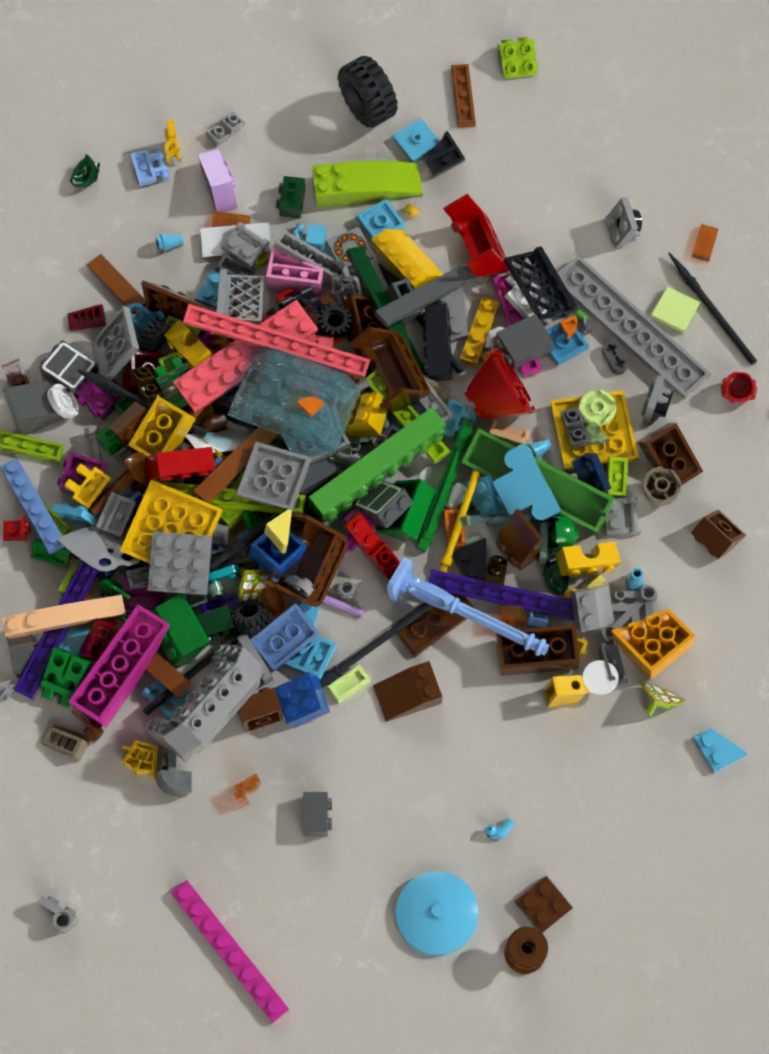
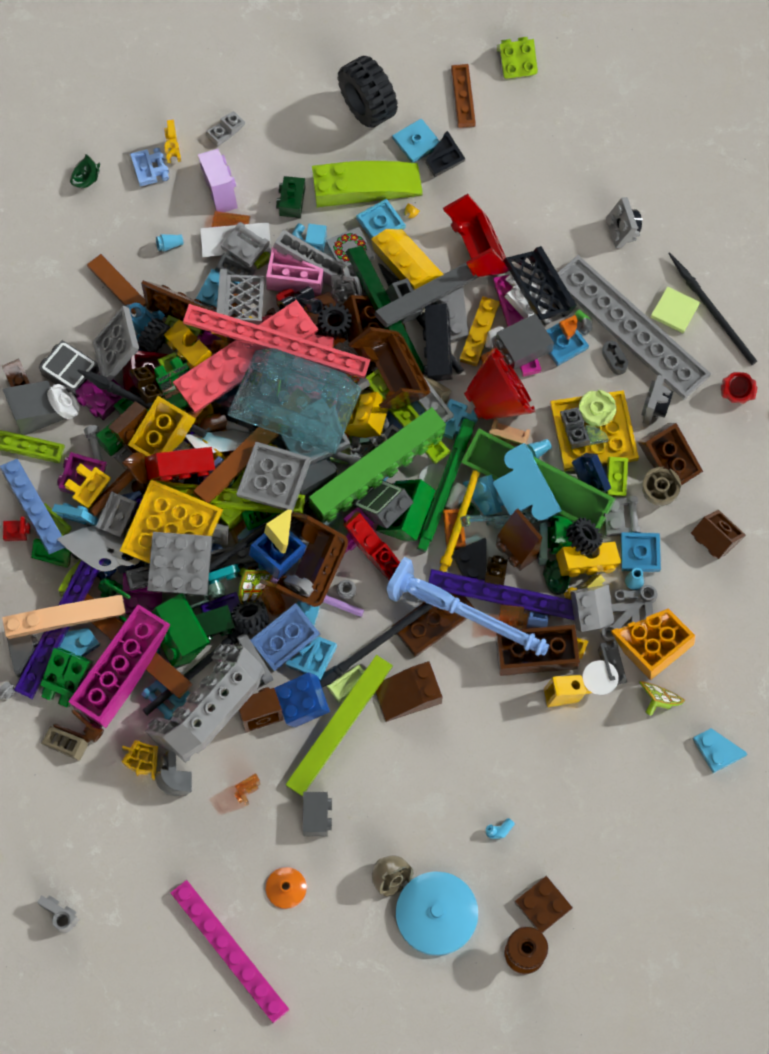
dark red slope [67,304,106,331] -> none
dark red slope [78,619,114,661] -> none
orange tile [297,397,325,417] -> none
clear orange tile [692,224,718,262] -> none
none -> orange dish [266,867,307,909]
none -> lime tile [286,655,393,797]
none -> dark tan cylinder [372,855,414,897]
none -> black tyre [566,517,603,555]
none -> dark azure plate [620,532,661,572]

